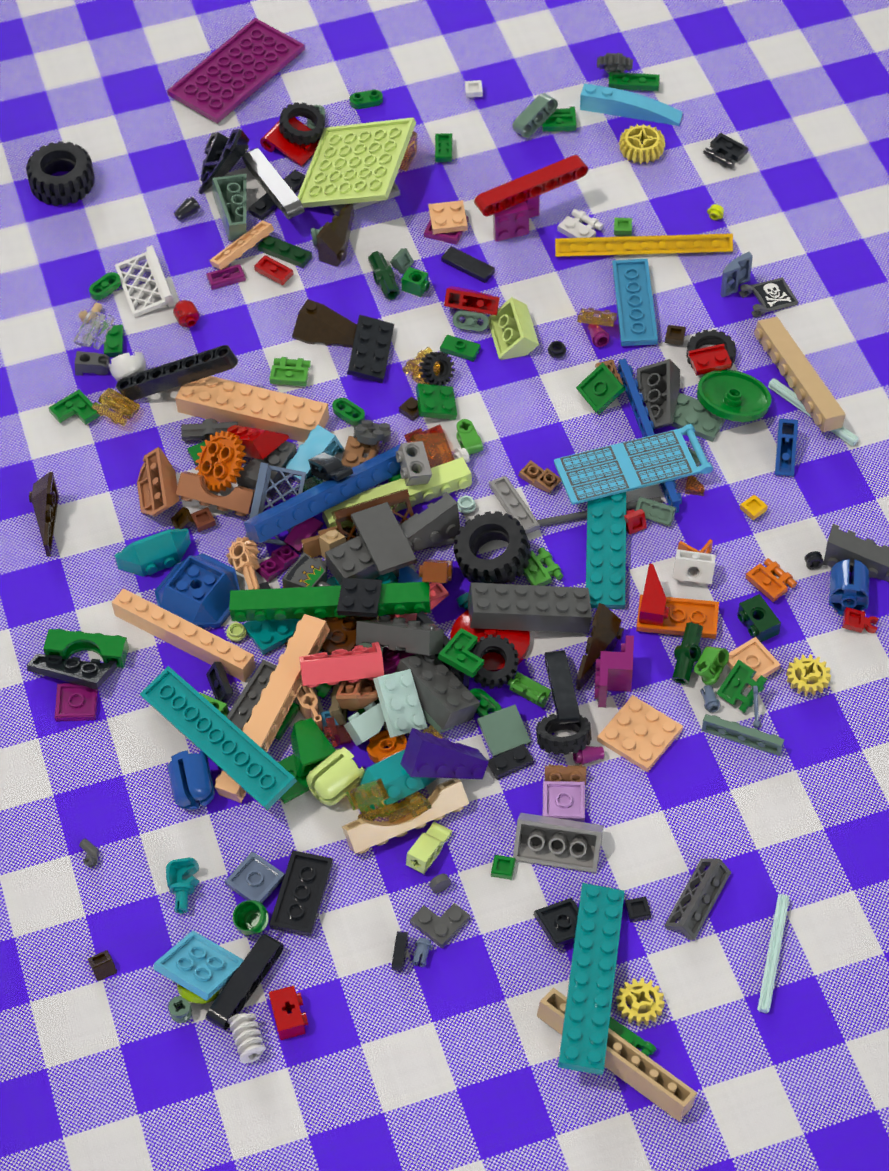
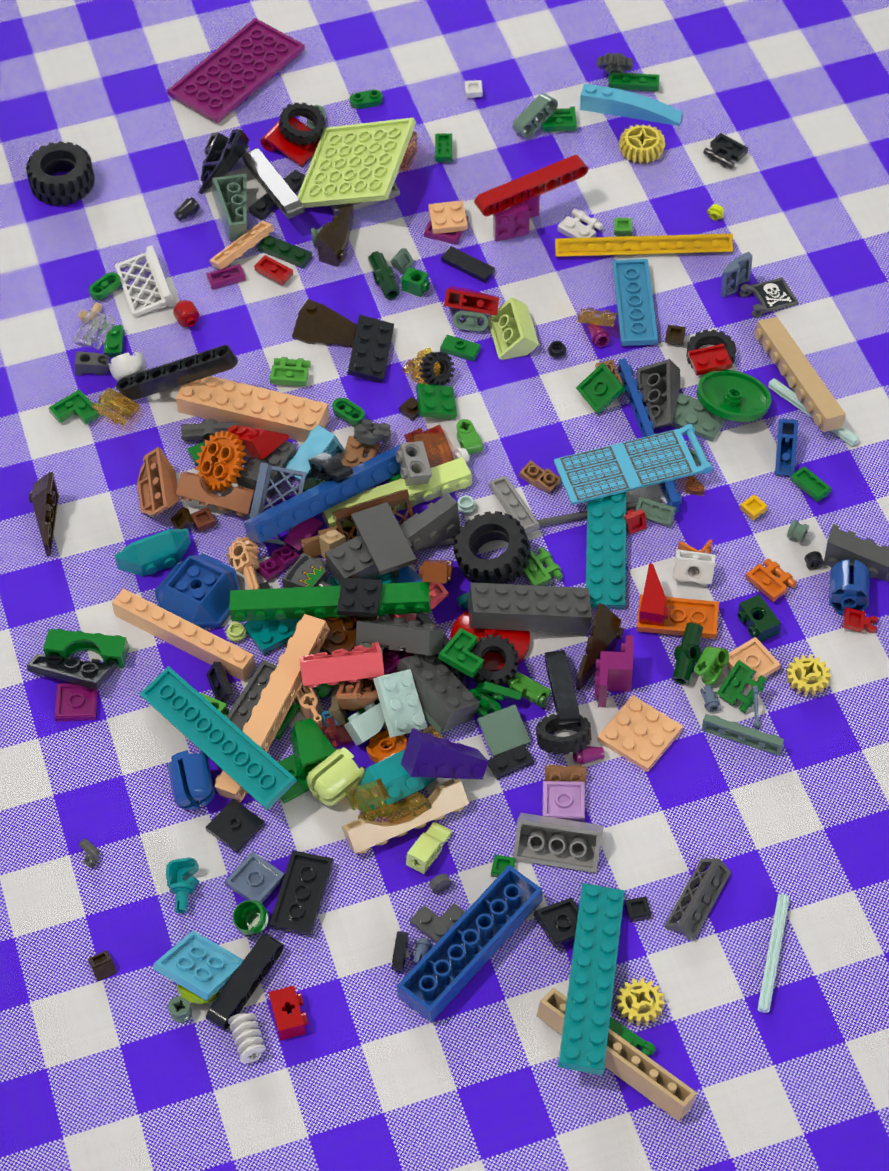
none -> black plate [205,799,265,853]
none -> blue brick [397,865,543,1023]
none -> green plate [476,681,522,701]
none -> sand green wheel [787,519,809,543]
none -> green plate [790,466,832,502]

